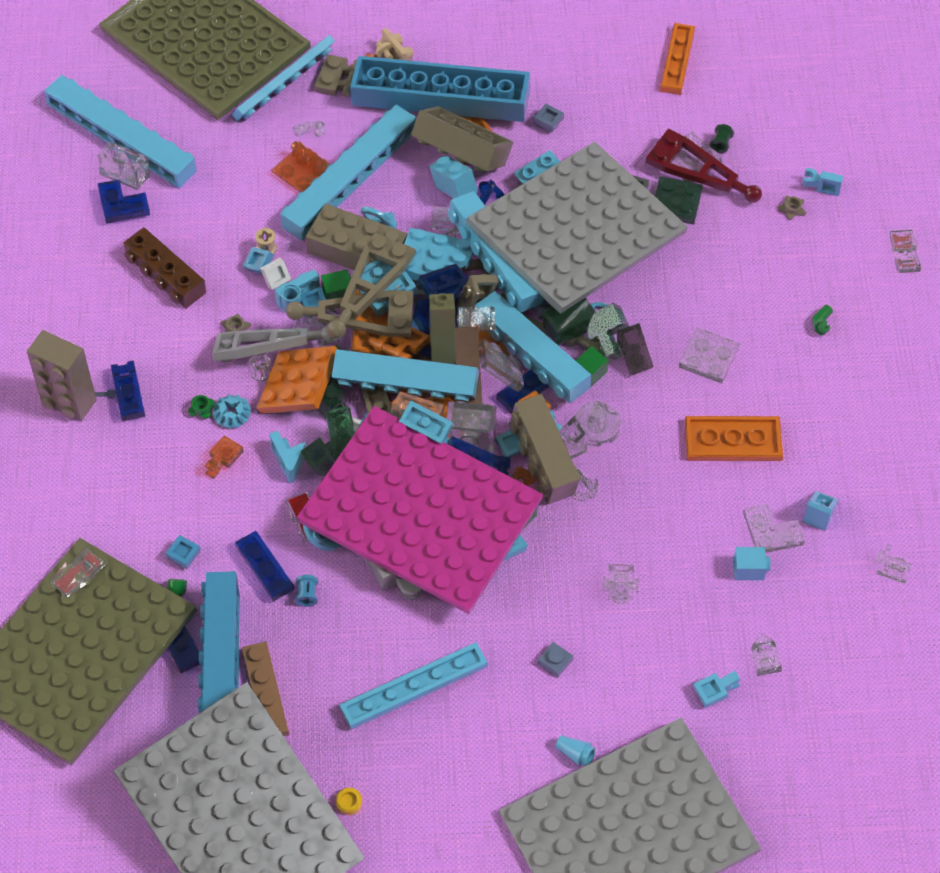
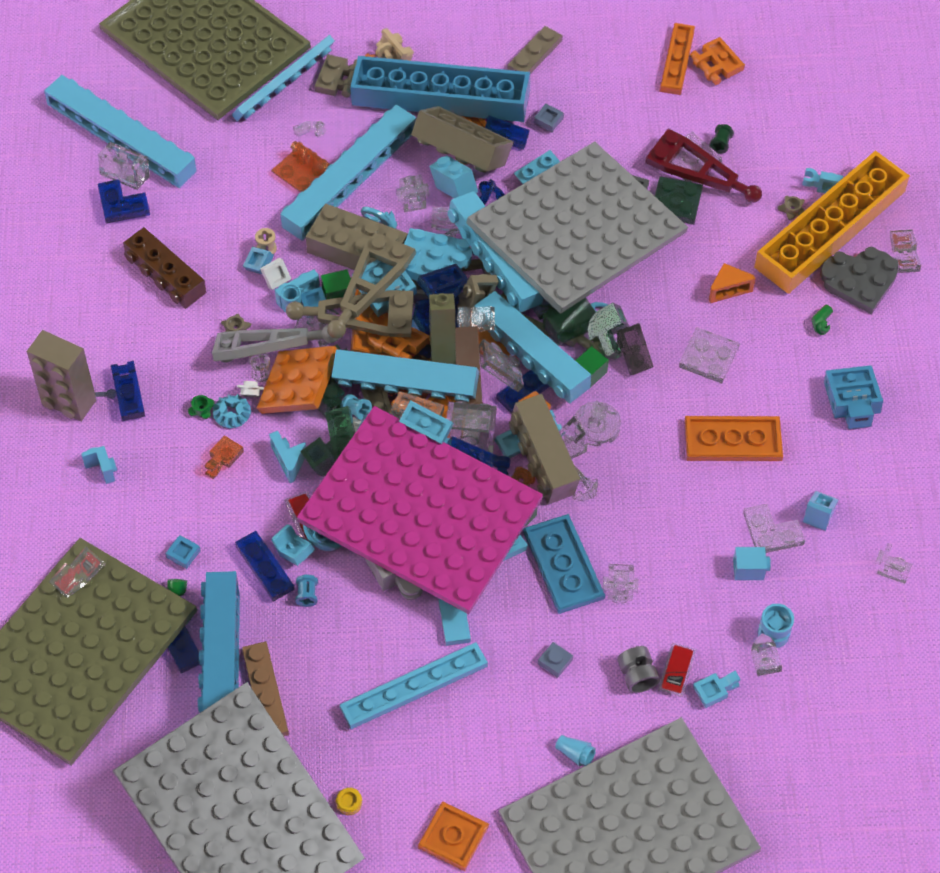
none -> medium azure bracket [81,446,117,484]
none -> white plate [237,381,264,397]
none -> medium azure bracket [271,524,315,566]
none -> medium azure bush [341,394,372,420]
none -> clear brick [396,175,429,212]
none -> orange tile [418,801,489,871]
none -> medium azure tile [438,598,471,646]
none -> clear blue plate [484,116,530,150]
none -> dark tan plate [507,26,562,74]
none -> dark azure tile [523,514,605,614]
none -> flat silver wheel [617,646,660,693]
none -> slope [658,642,697,698]
none -> orange plate [690,37,745,85]
none -> orange slope [709,263,755,303]
none -> light orange brick [754,150,910,294]
none -> medium azure wheel [757,603,794,648]
none -> dark grey plate [820,247,898,314]
none -> dark azure piece [824,365,883,429]

